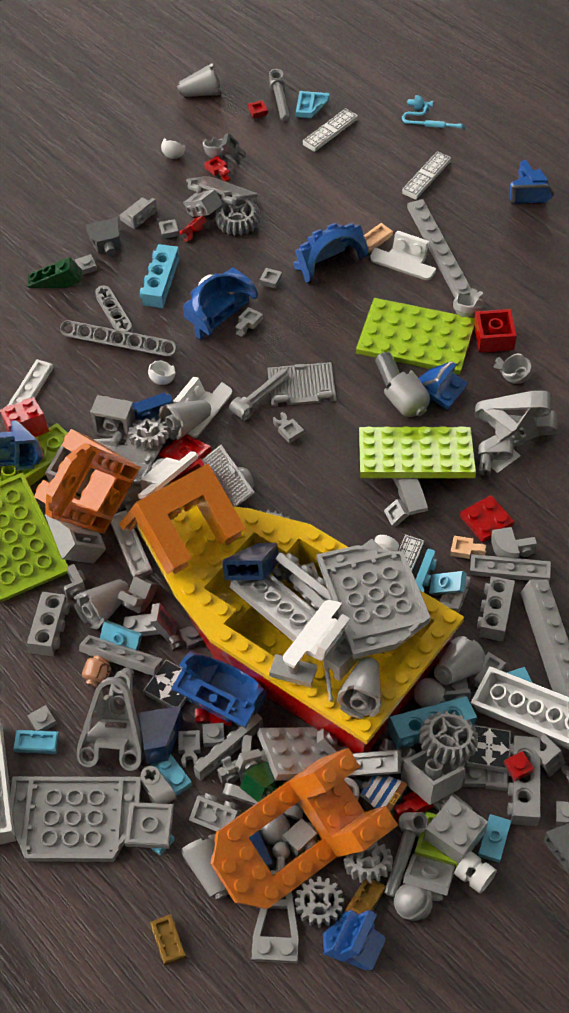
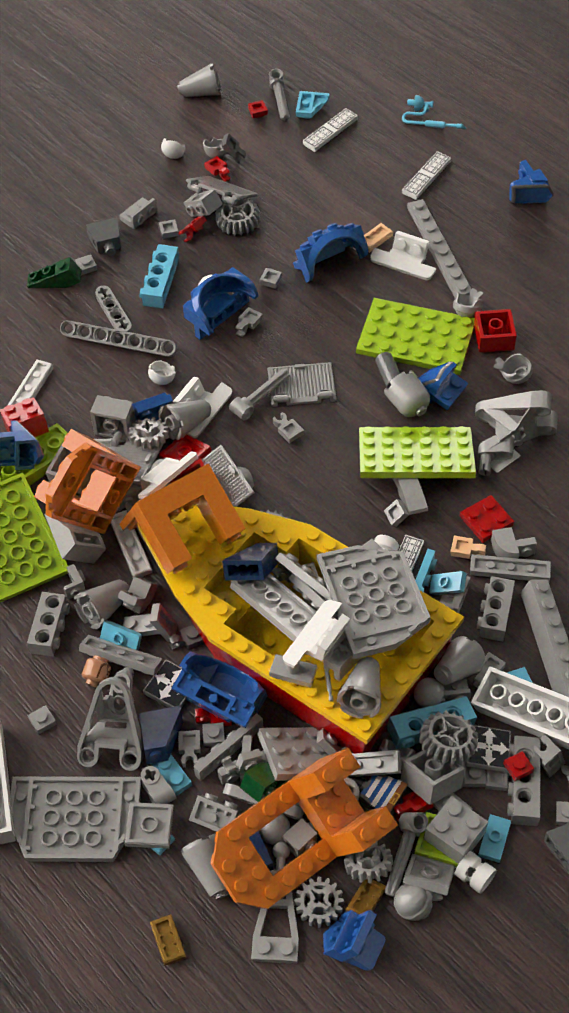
medium azure plate [13,730,59,754] -> none

